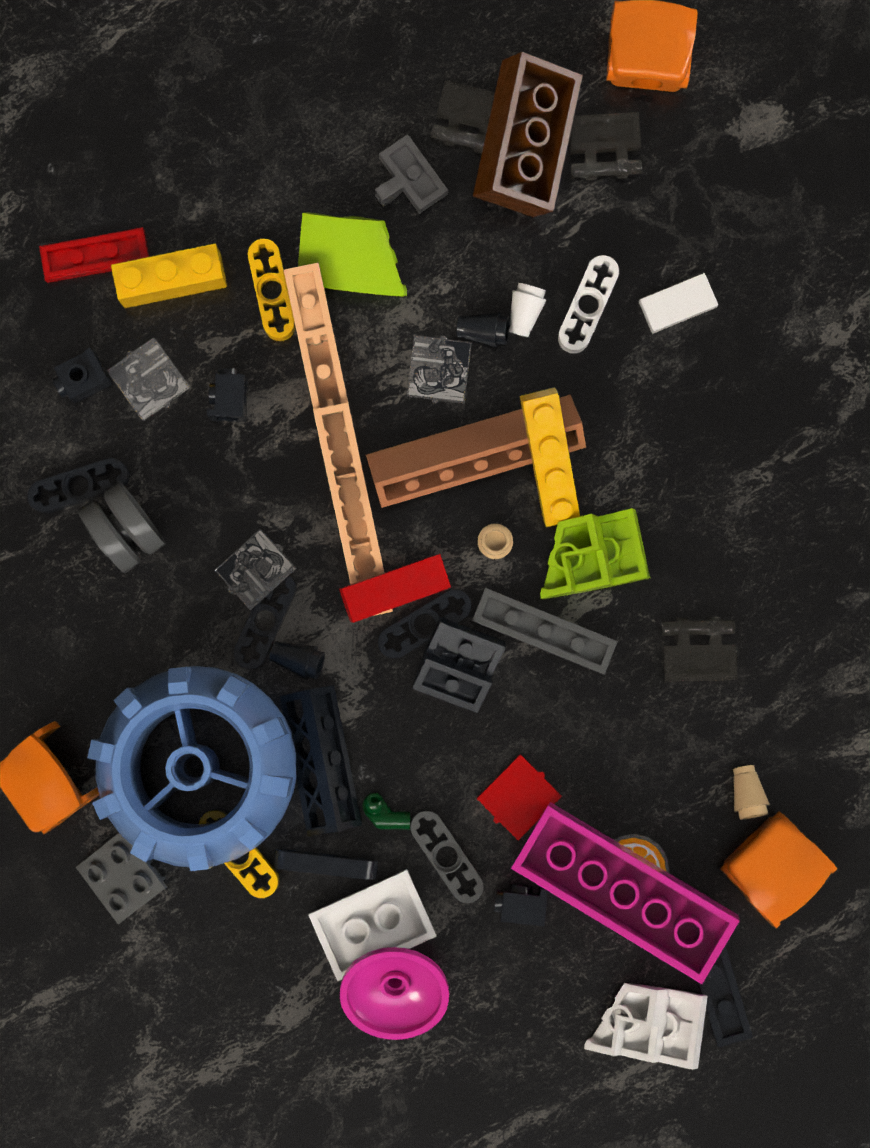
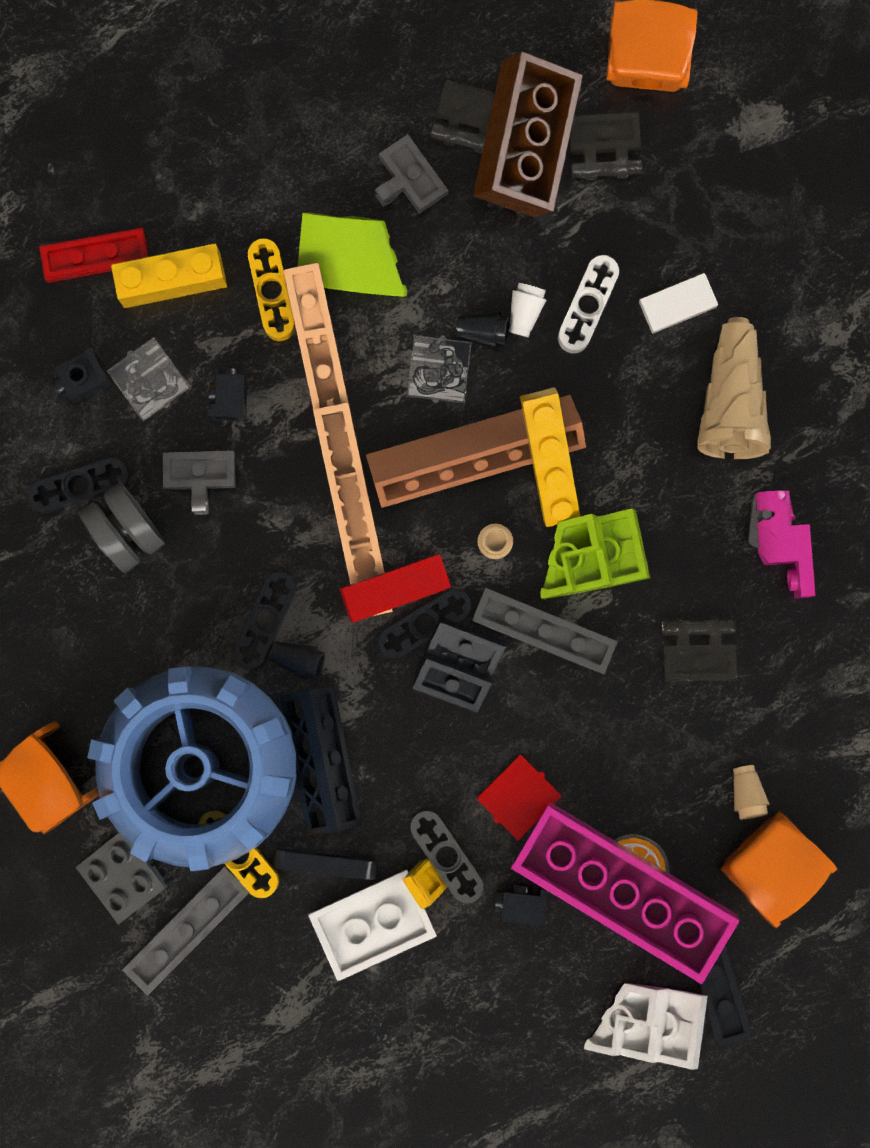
piece [215,529,297,610] -> none
dark pink dish [340,947,449,1040] -> none
dark green arm [362,793,410,830] -> none
none -> flat silver plate [122,866,249,996]
none -> flat silver plate [163,451,236,515]
none -> yellow tile [402,858,447,909]
none -> tan cone [698,317,771,459]
none -> dark pink plate [748,491,815,599]

